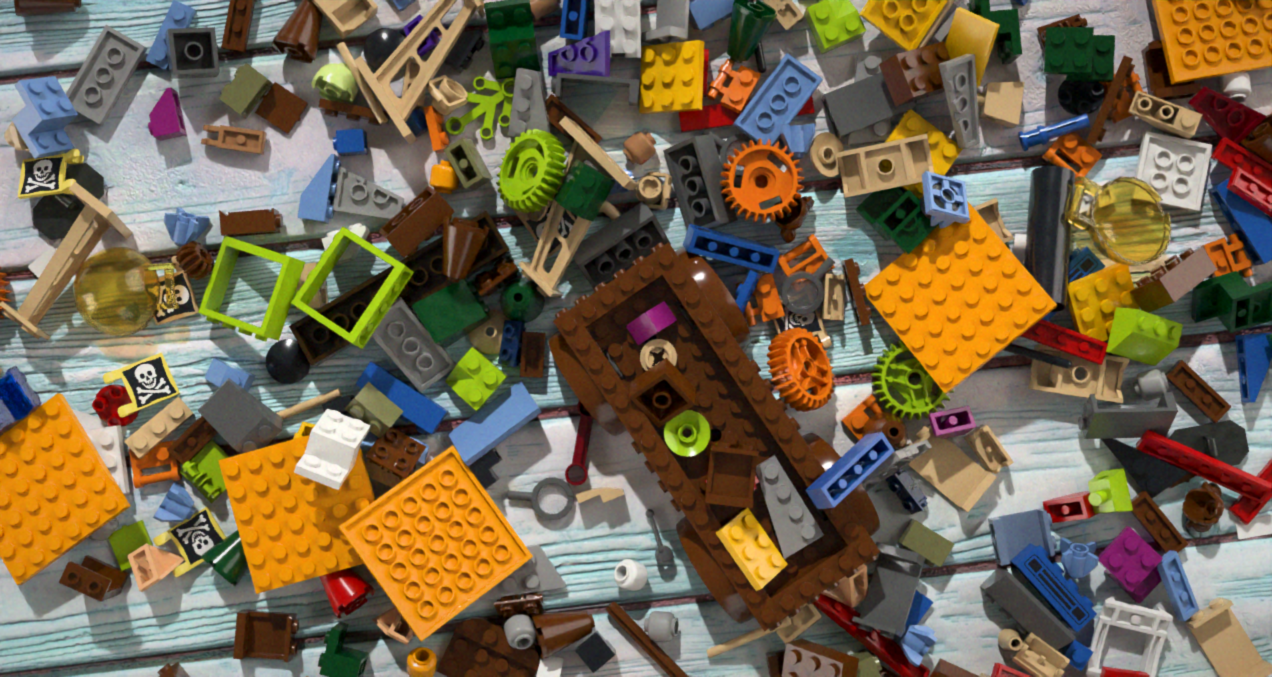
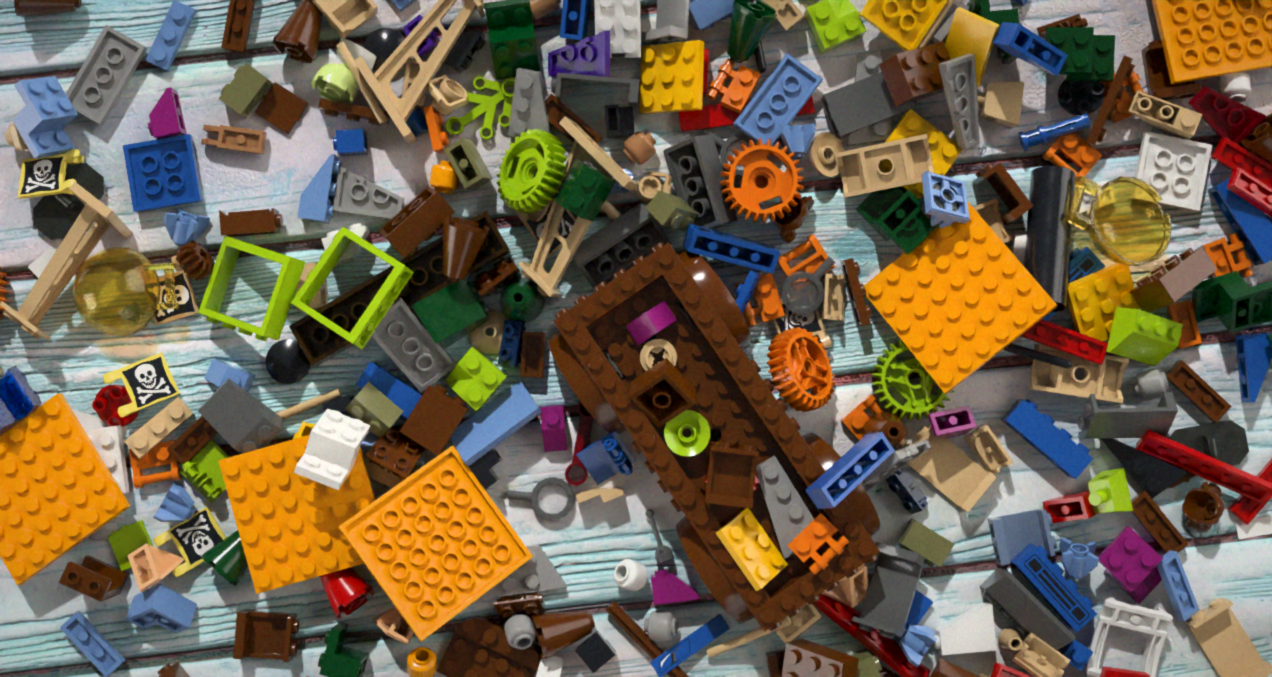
dark grey brick [165,27,220,79] -> none
none -> medium blue plate [60,611,126,677]
none -> blue plate [123,134,203,213]
none -> medium blue panel [126,584,197,633]
none -> white sticker [336,38,376,71]
none -> reddish brown panel [399,384,470,456]
none -> magenta slope [540,405,567,452]
none -> blue hinge [576,430,636,485]
none -> black piece [604,104,635,138]
none -> olive brick [645,190,698,232]
none -> magenta slope [650,569,700,605]
none -> blue sticker [650,614,730,677]
none -> orange plate [787,513,849,575]
none -> white slope [933,601,997,655]
none -> reddish brown panel [972,162,1033,225]
none -> blue slope [992,22,1068,76]
none -> blue brick [1001,399,1094,479]
none -> orange plate [1166,299,1202,349]

